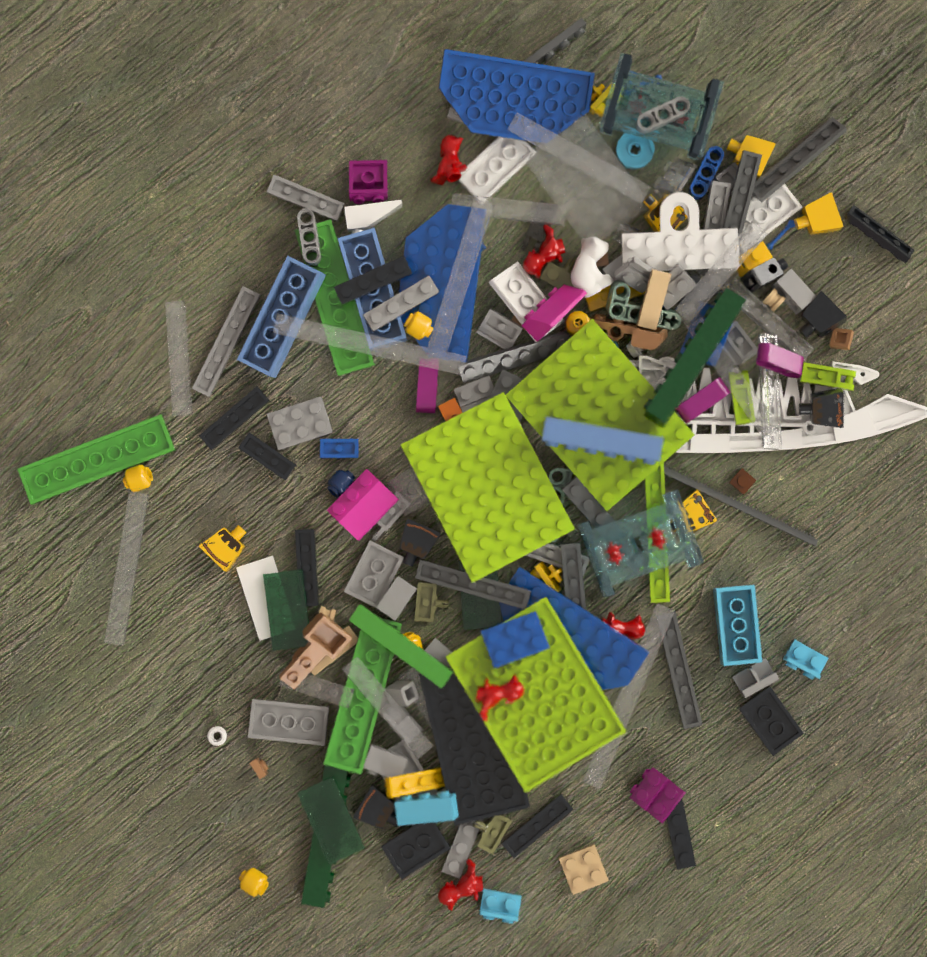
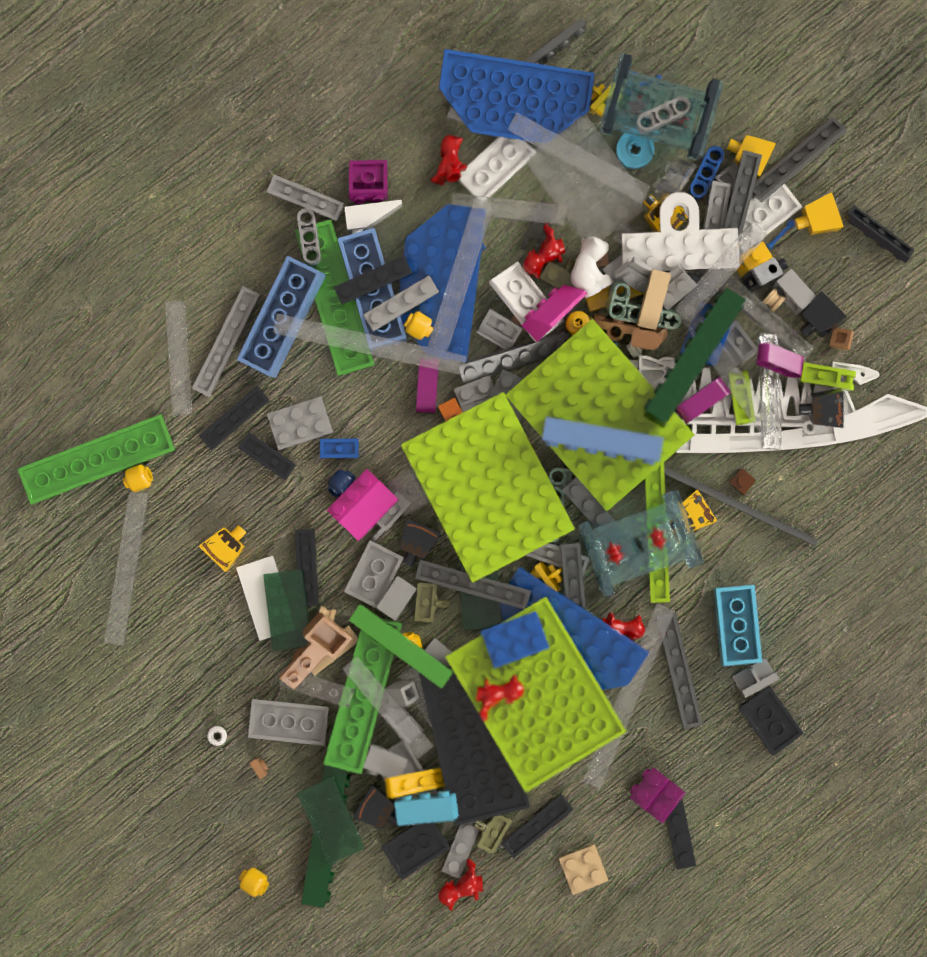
medium azure bracket [479,888,522,924] -> none
medium azure bracket [783,639,829,680] -> none

